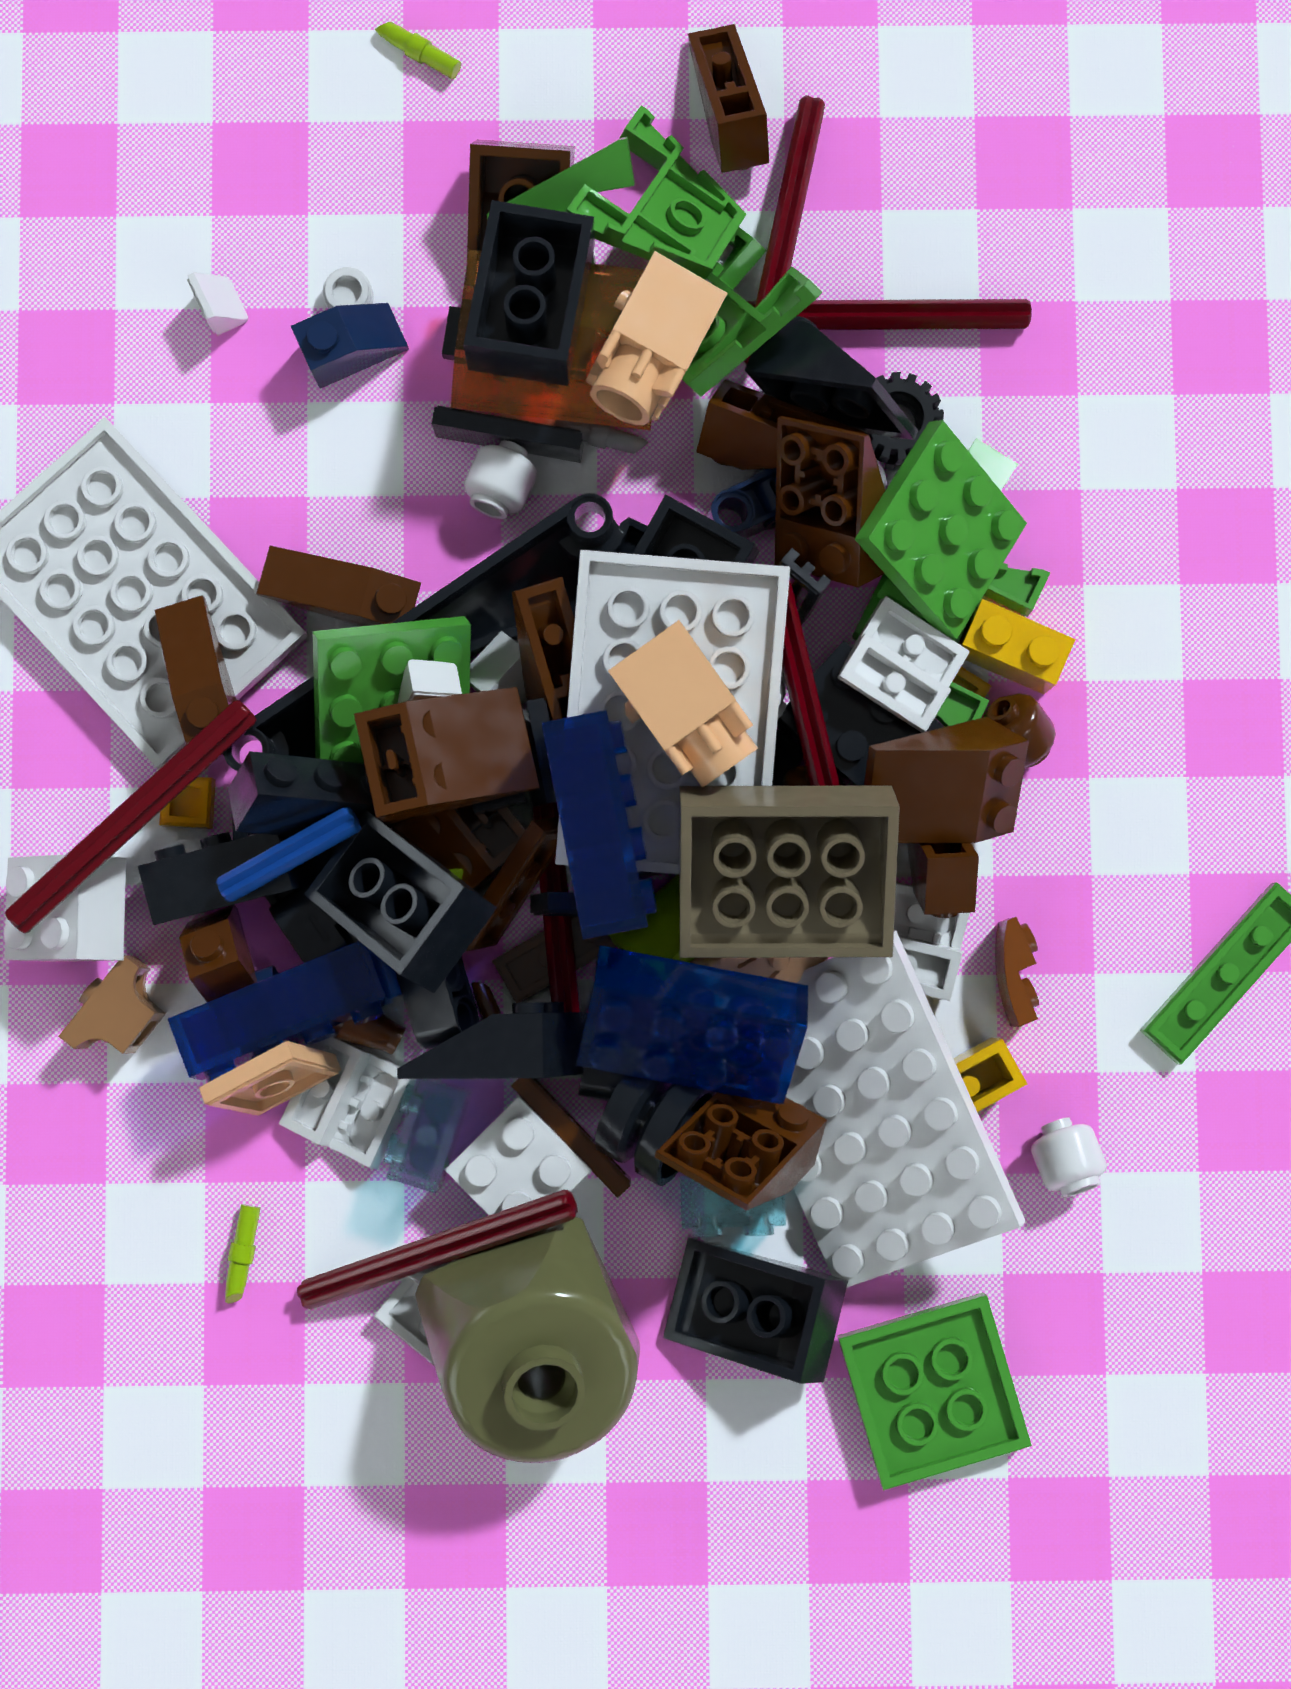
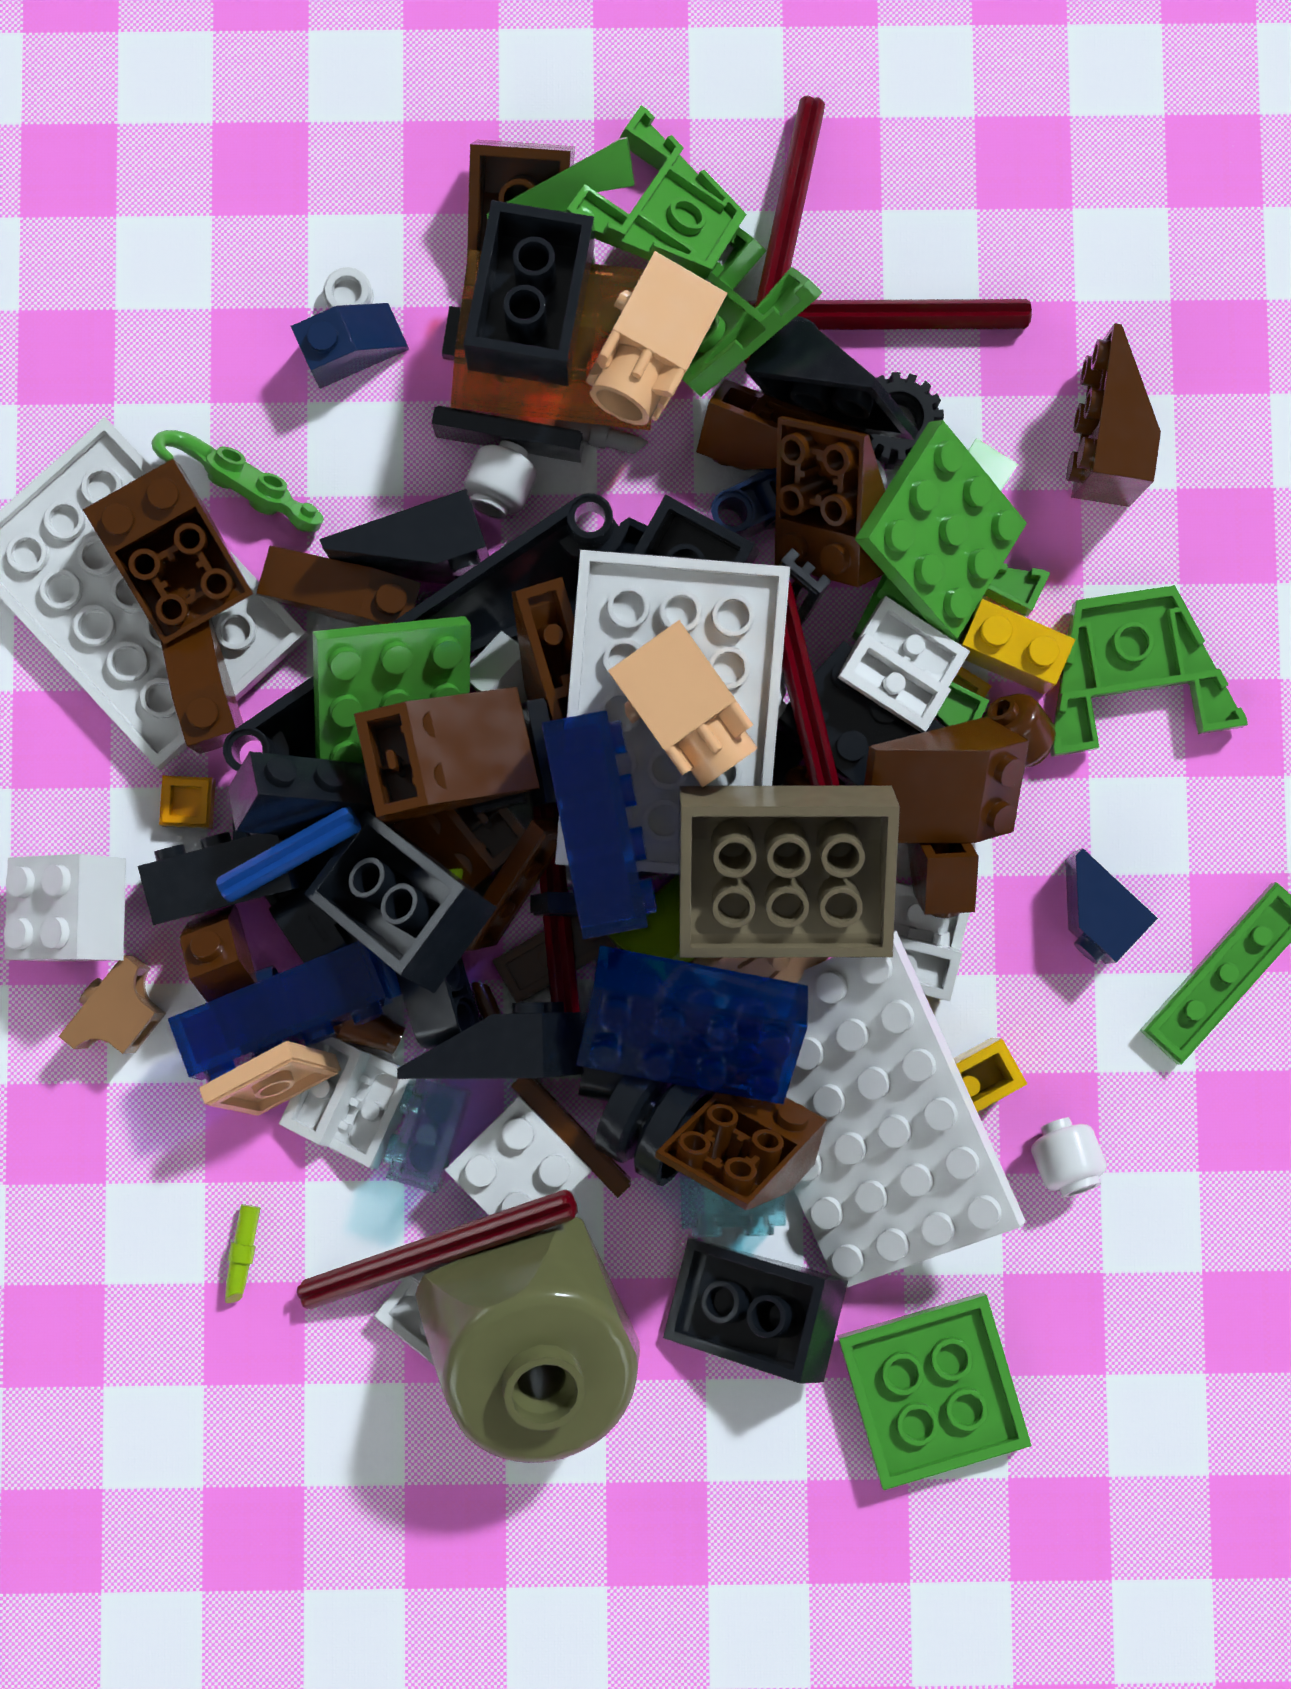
dark red axle [5,700,257,933] -> none
white slope [186,272,248,335] -> none
lime piece [375,22,462,80] -> none
white slope [398,659,462,703] -> none
reddish brown slope [687,24,769,173] -> none
dark orange slope [995,916,1039,1027] -> none
none -> reddish brown slope [83,459,253,645]
none -> bright green piece [151,430,324,532]
none -> black slope [320,489,489,585]
none -> bright green wing [1050,585,1248,757]
none -> dark blue slope [1065,848,1158,964]
none -> reddish brown slope [1066,323,1161,507]

